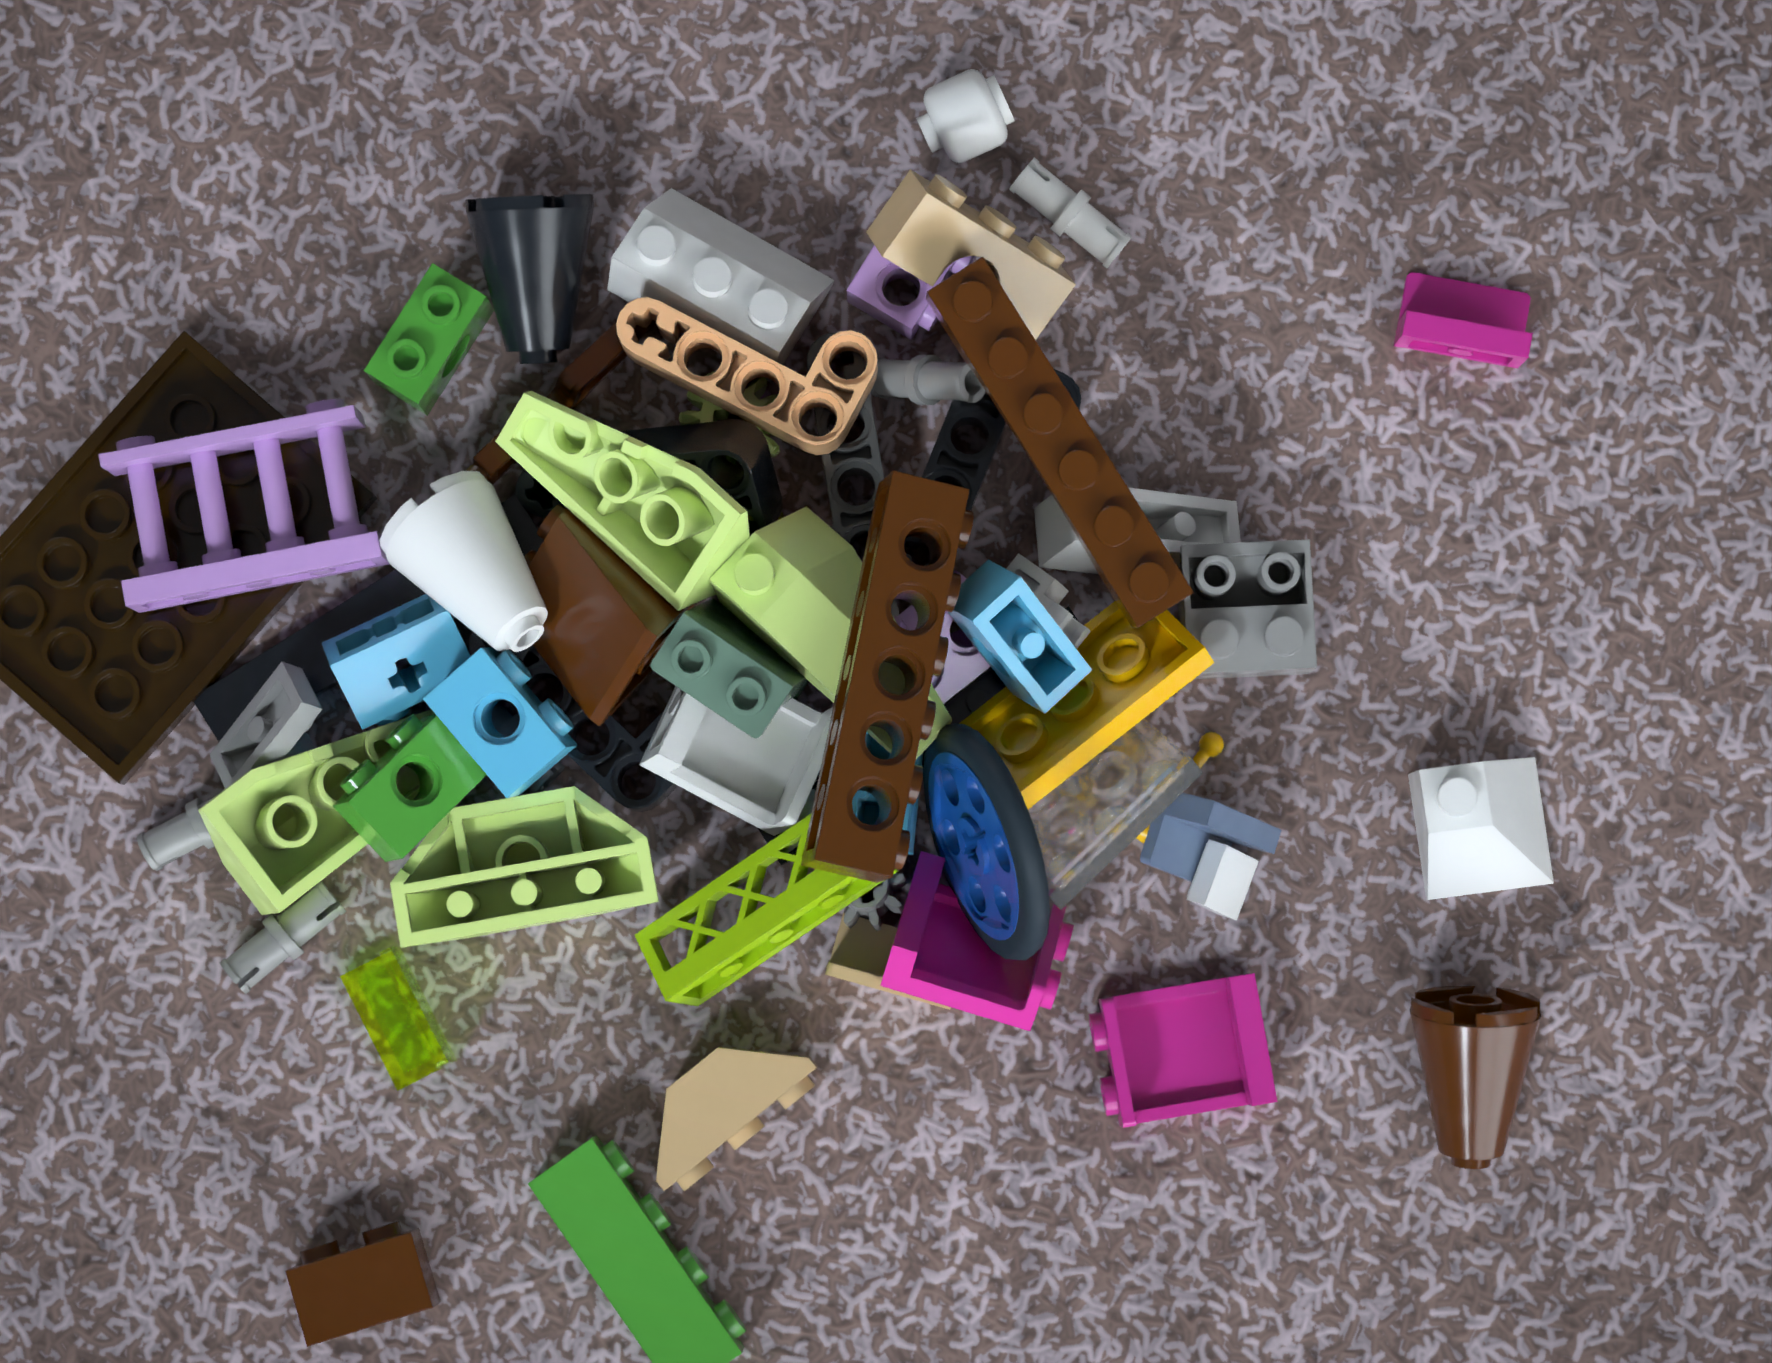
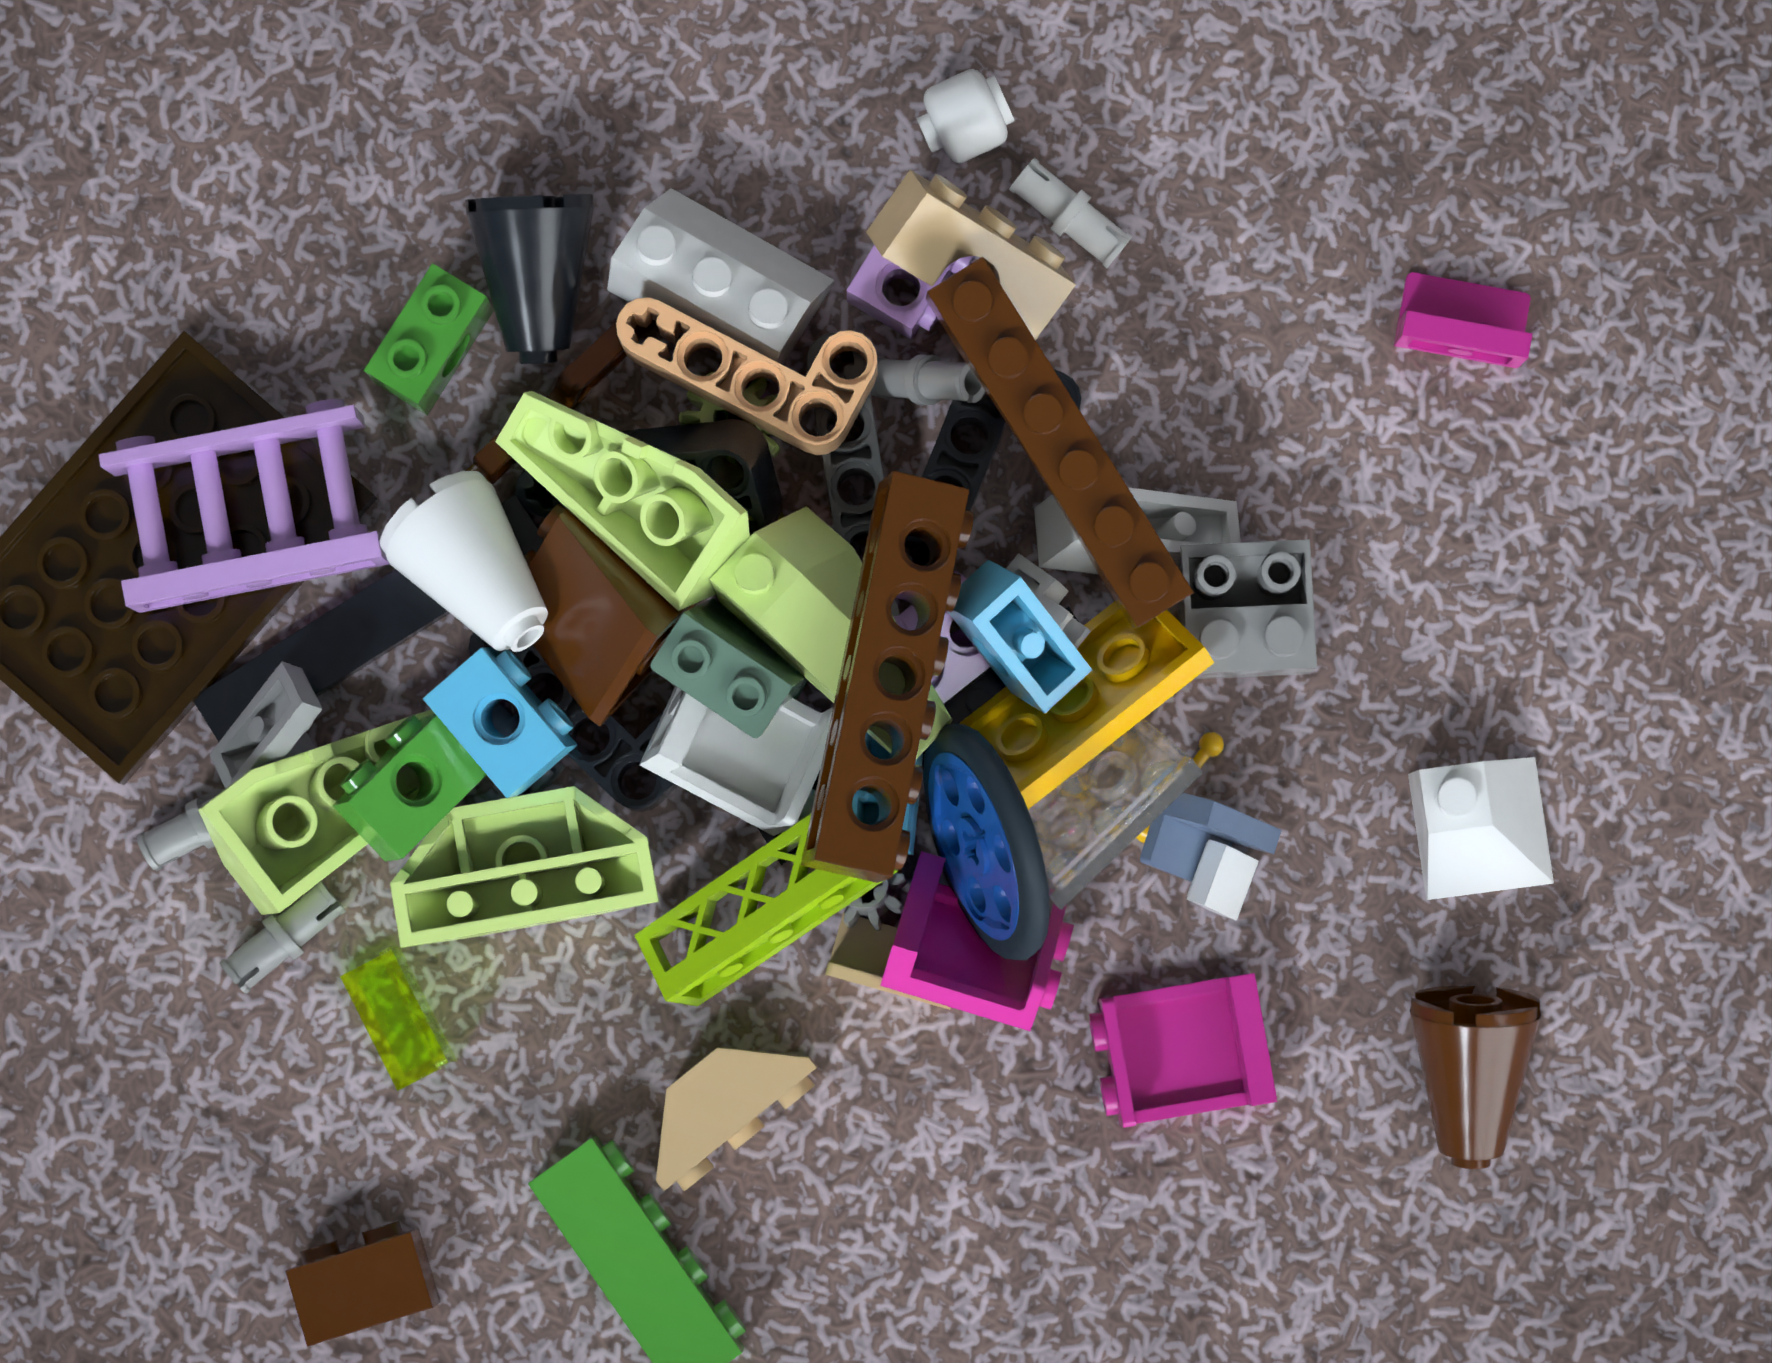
medium azure brick [322,594,471,730] -> none

